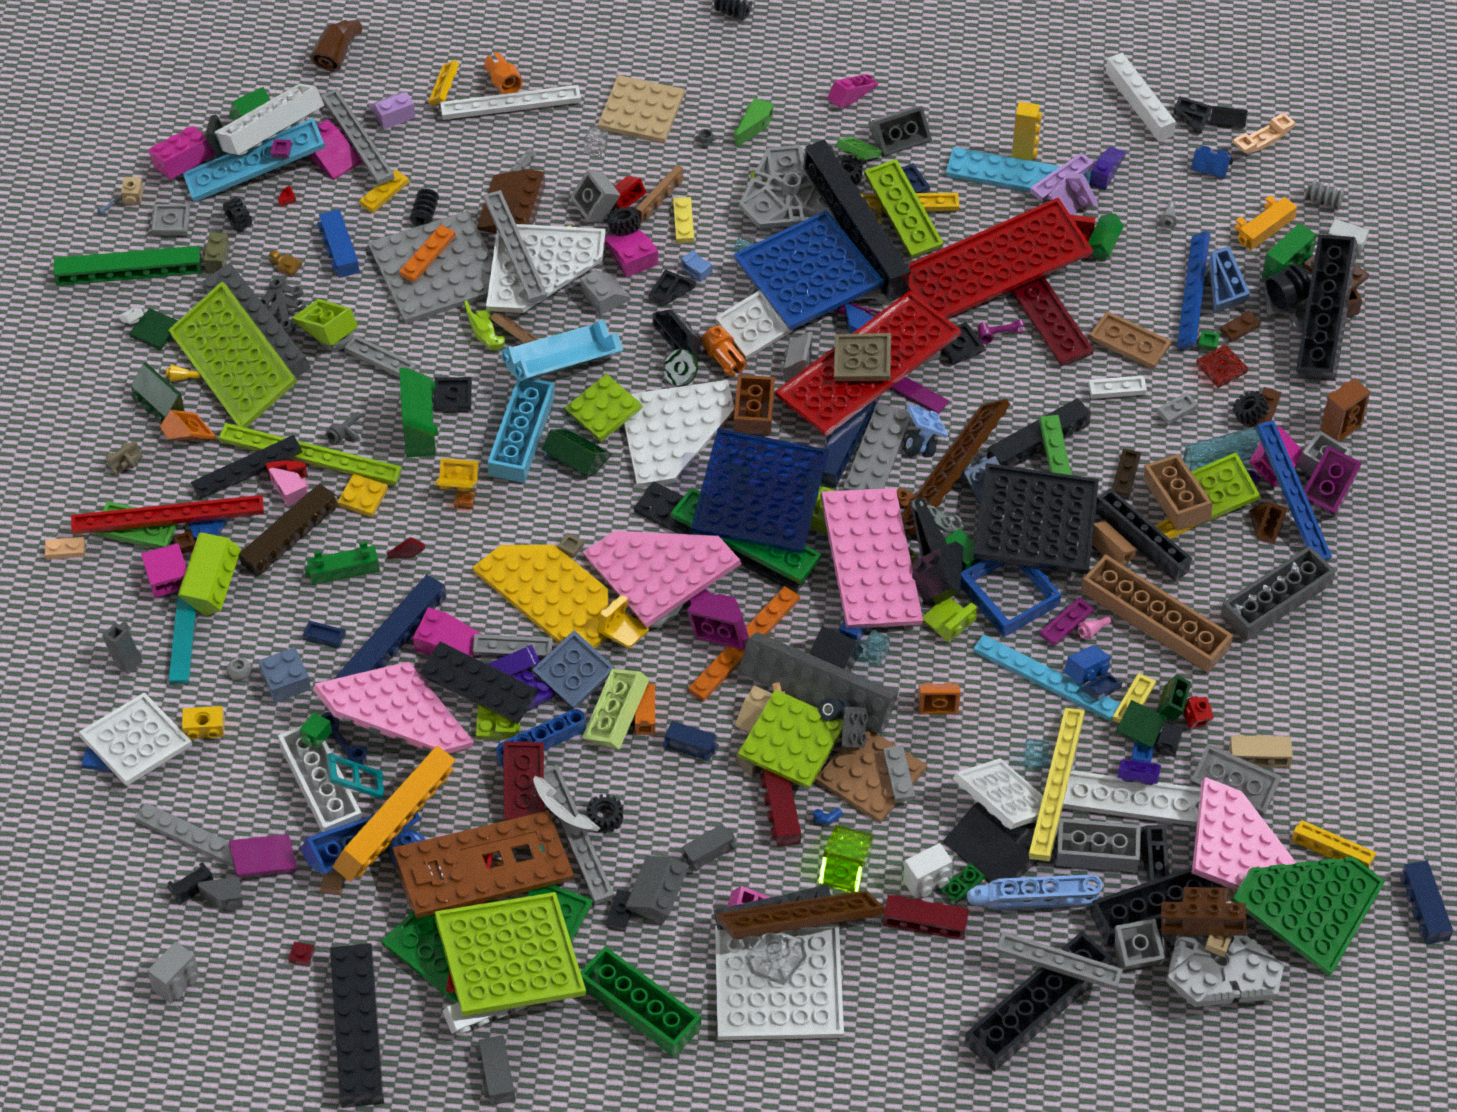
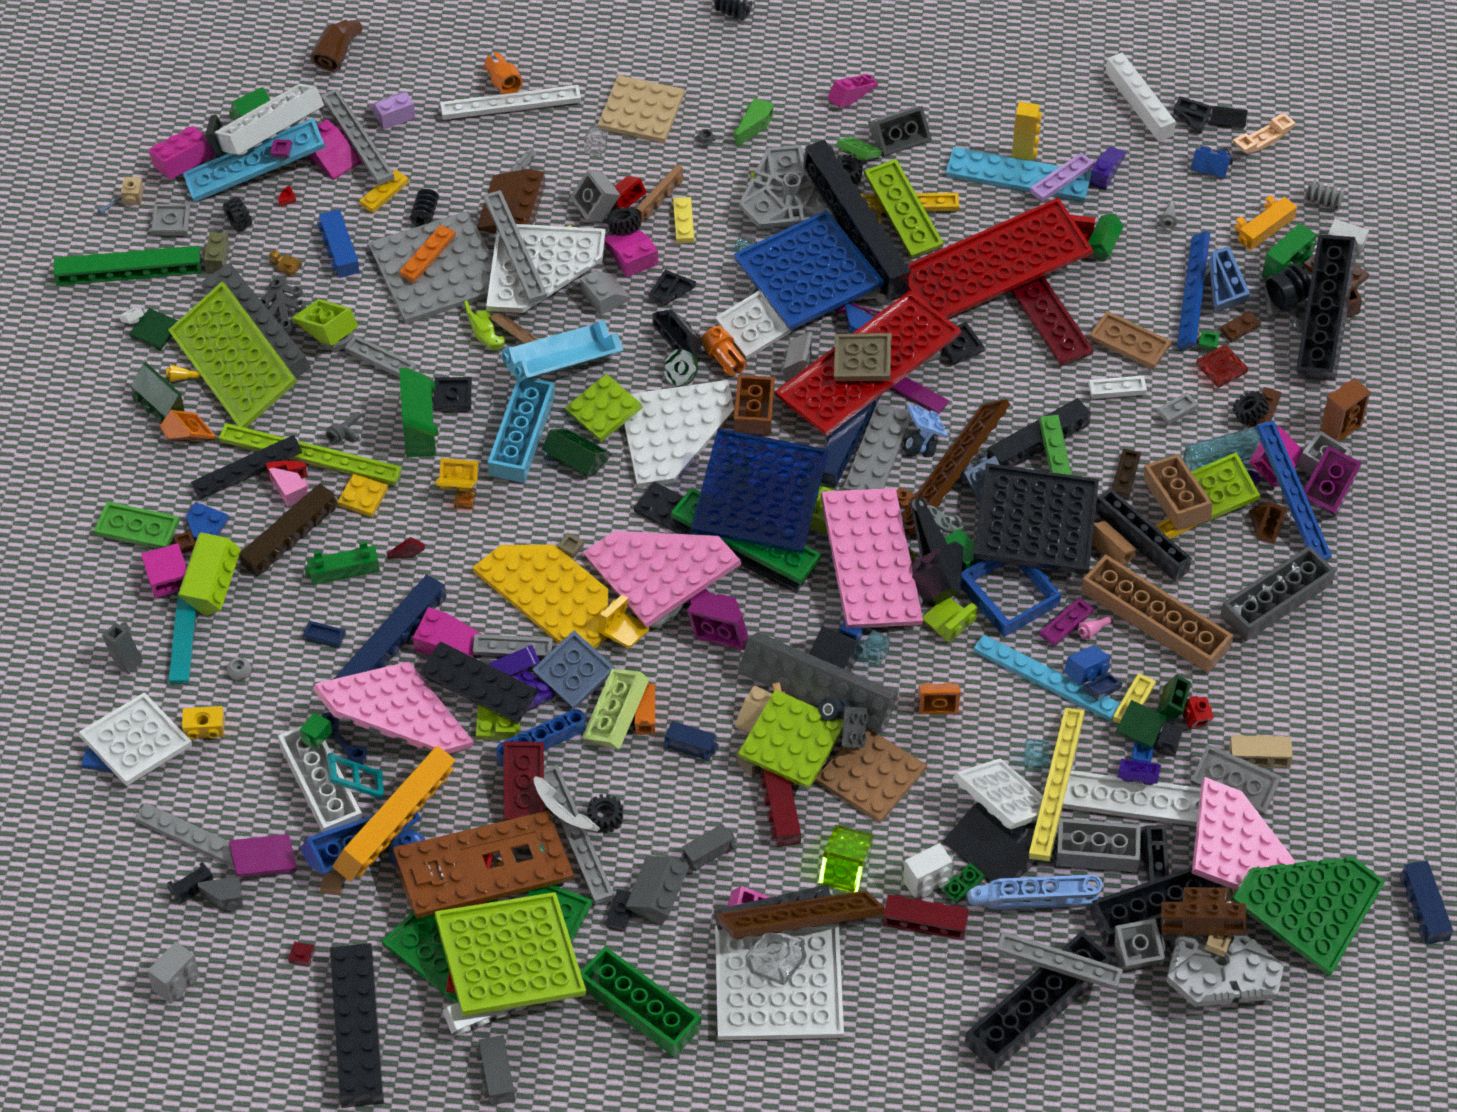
light nougat plate [45,537,85,560] -> none
red plate [71,495,264,535] -> none
dark tan hips [106,441,143,475] -> none
sand blue brick [258,647,311,703] -> none
yellow plate [428,59,459,107] -> none
medium blue piece [681,250,712,282] -> none
orange plate [688,586,800,702] -> none
blue arm [813,807,843,825] -> none
light grey plate [883,745,915,803] -> none
dark blue plate [901,163,930,193] -> none
magenta brick [977,320,1025,344] -> none
lavender bracket [1048,174,1098,215] -> none
yellow fence [1291,820,1376,868] -> none

